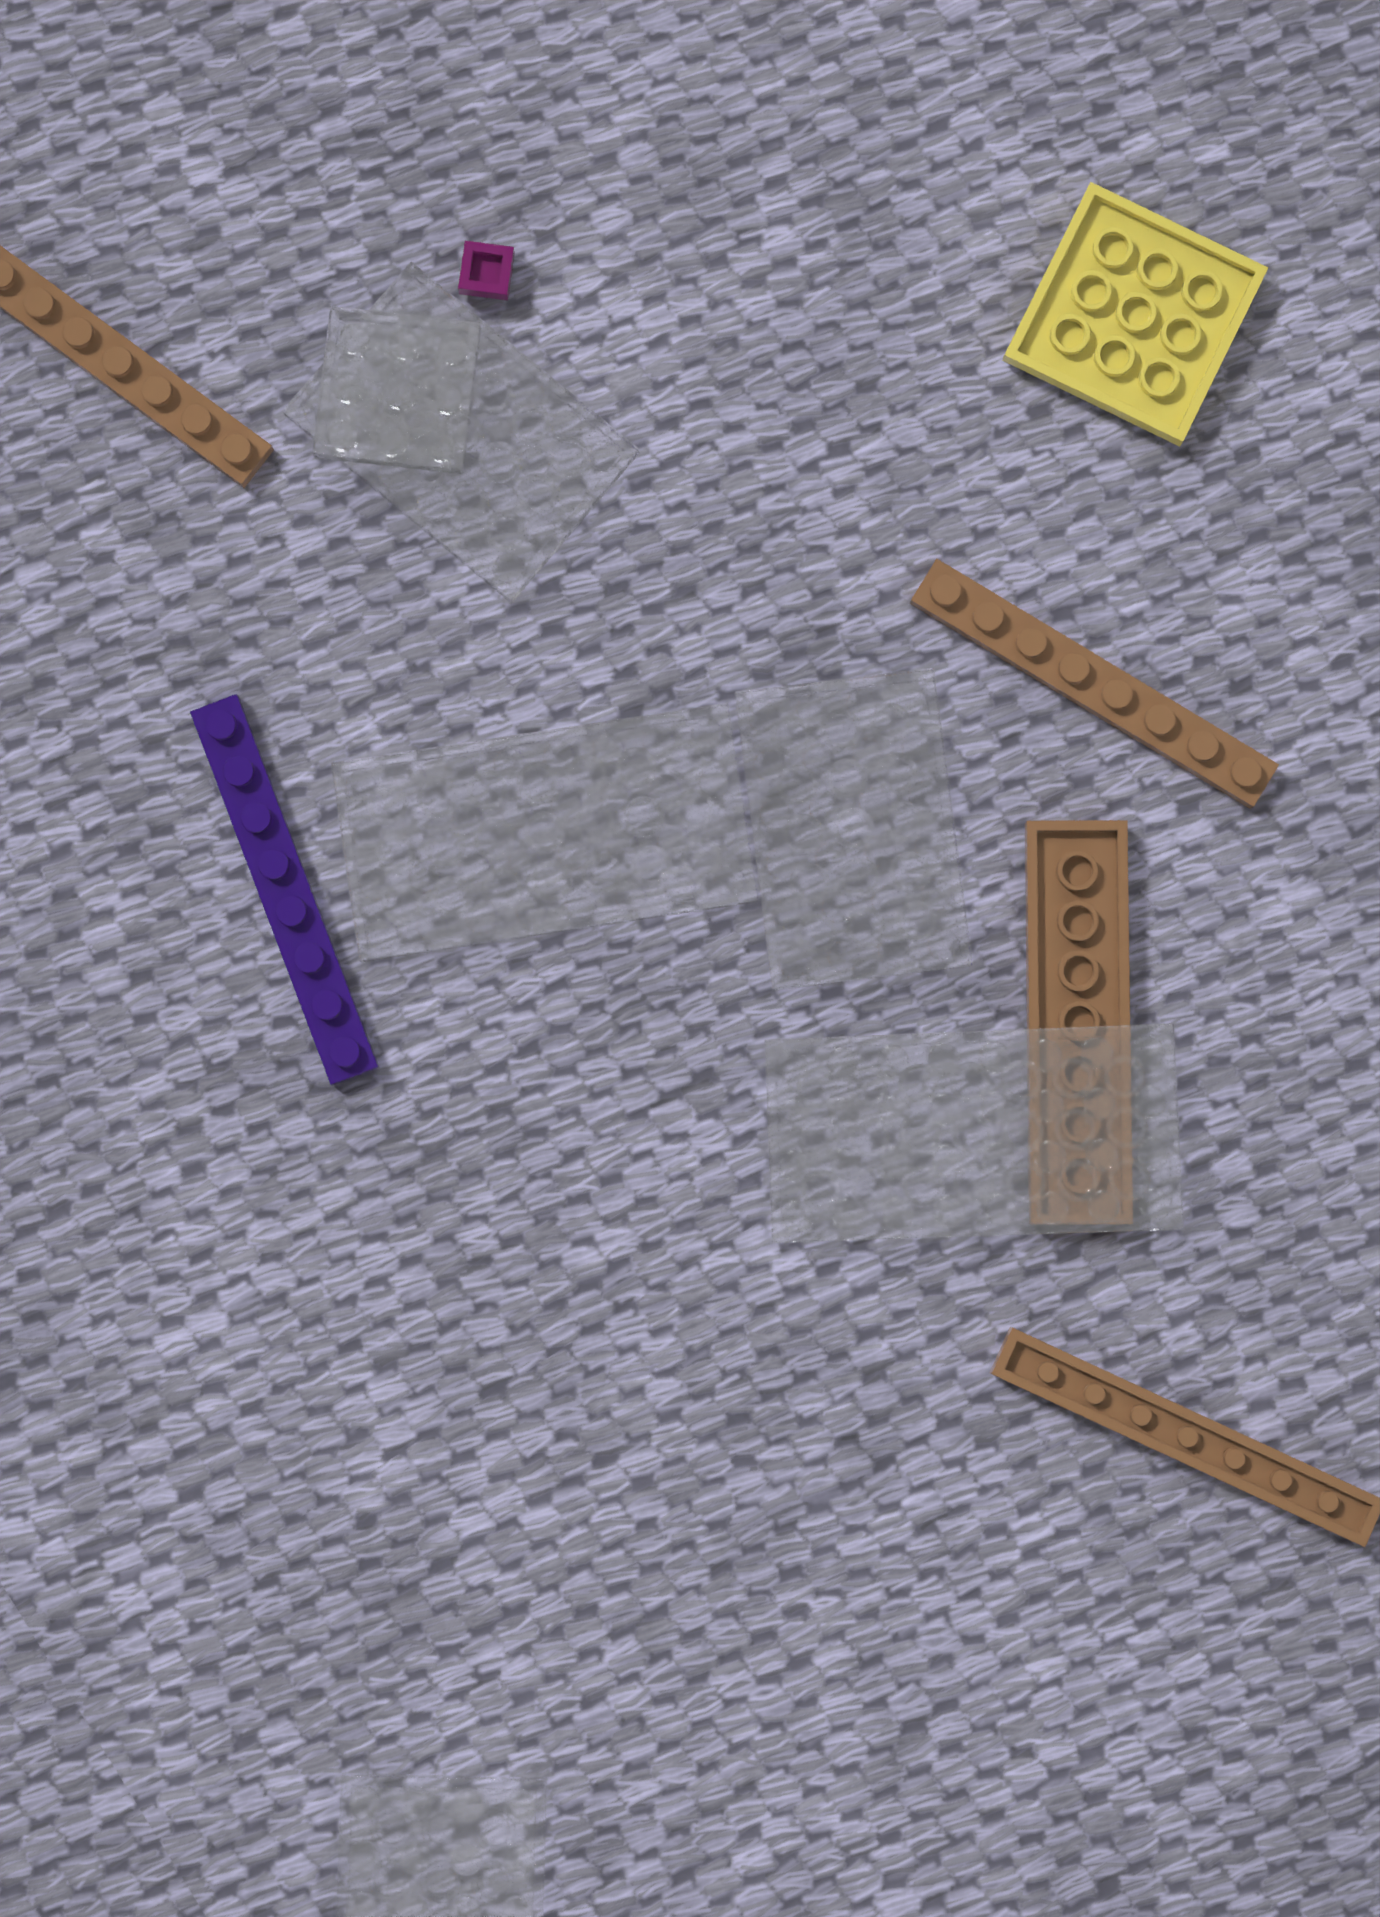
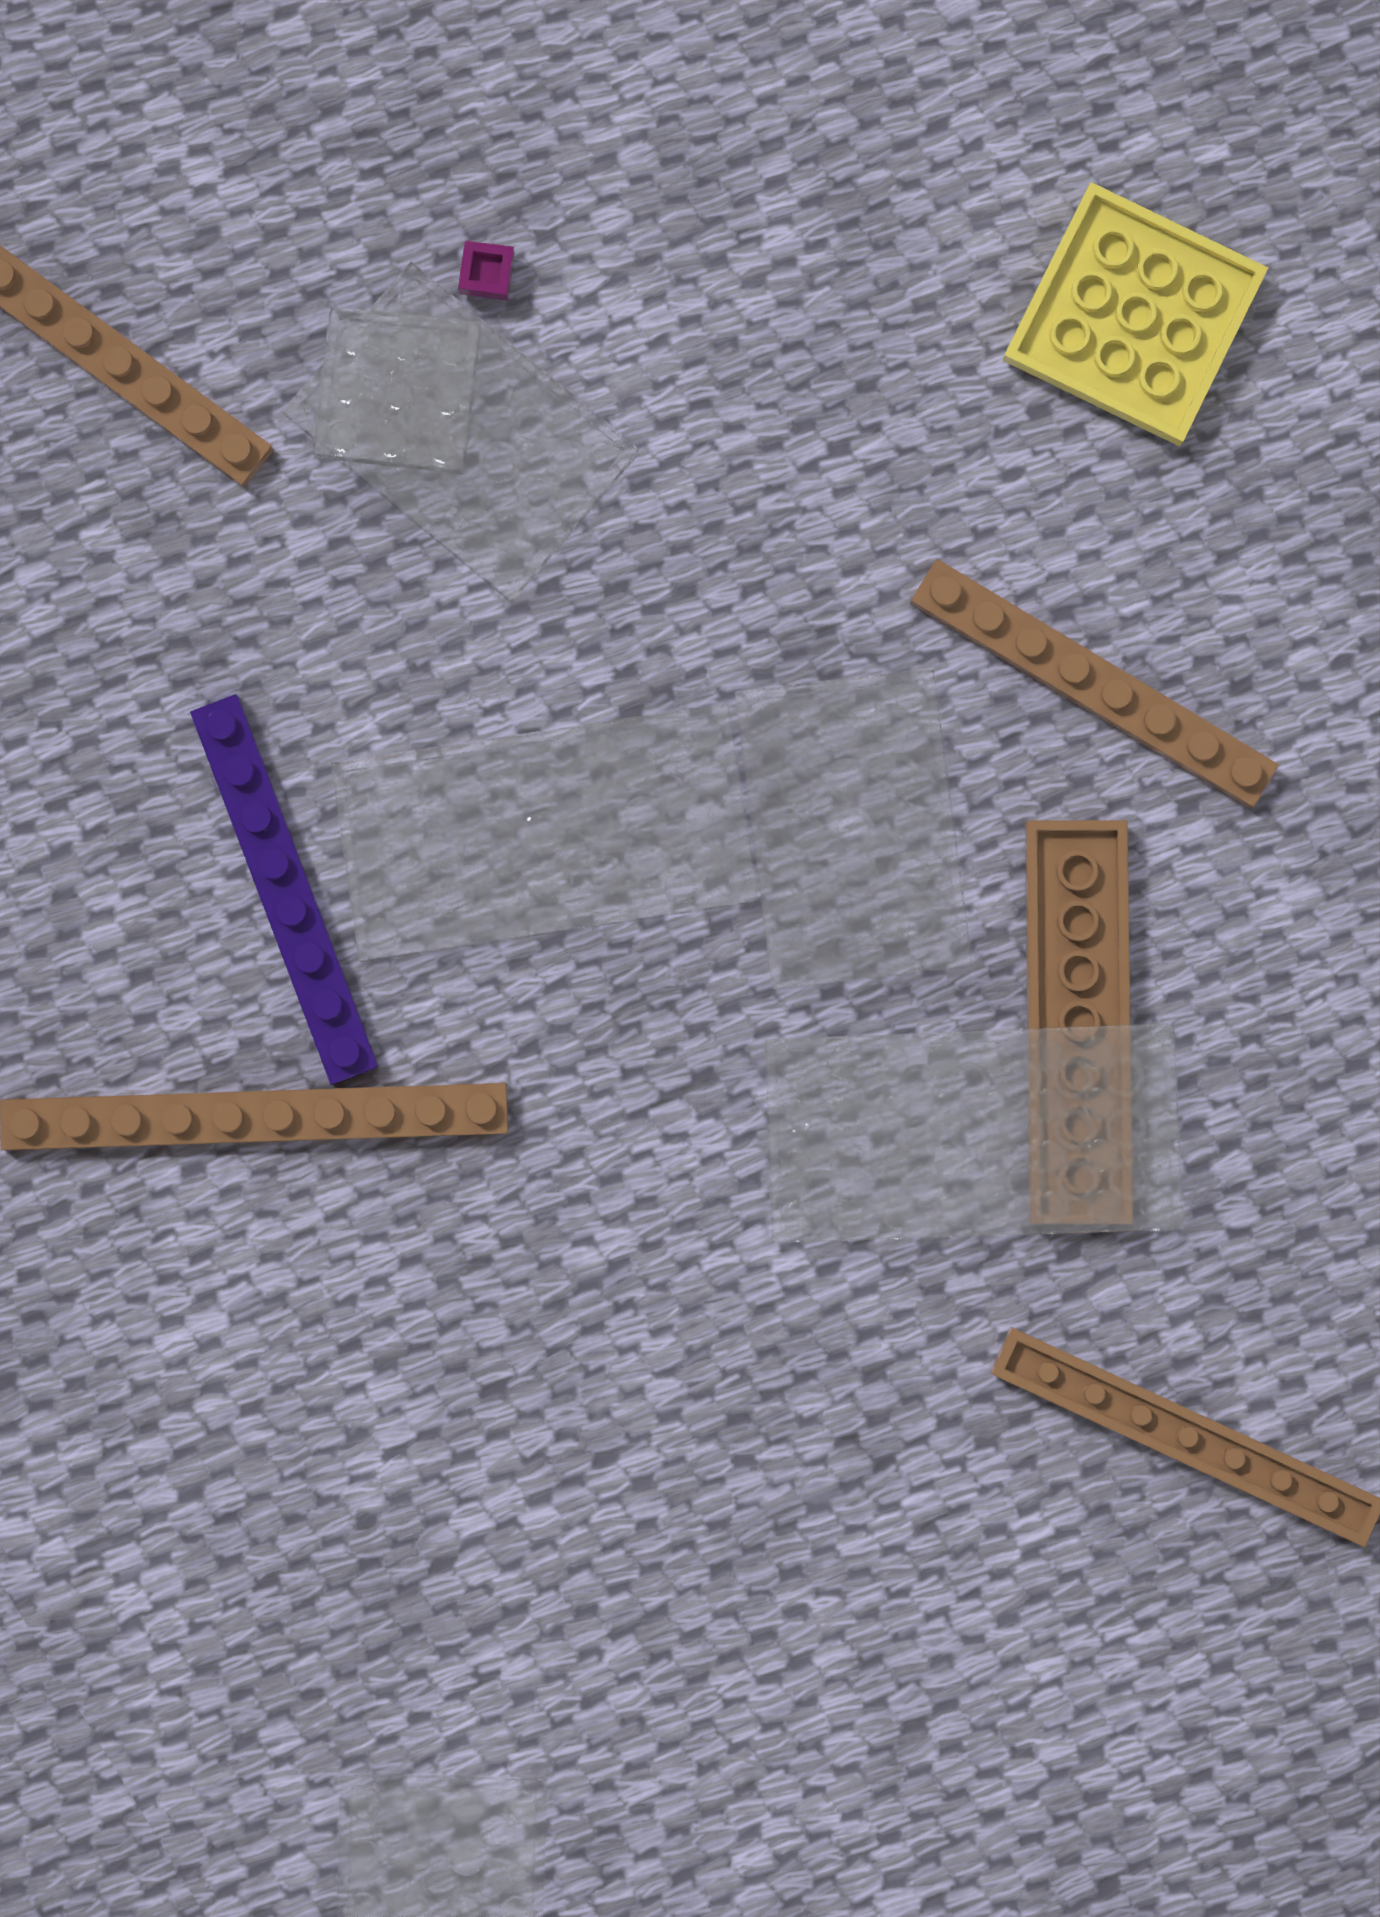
none -> medium nougat plate [0,1083,509,1151]

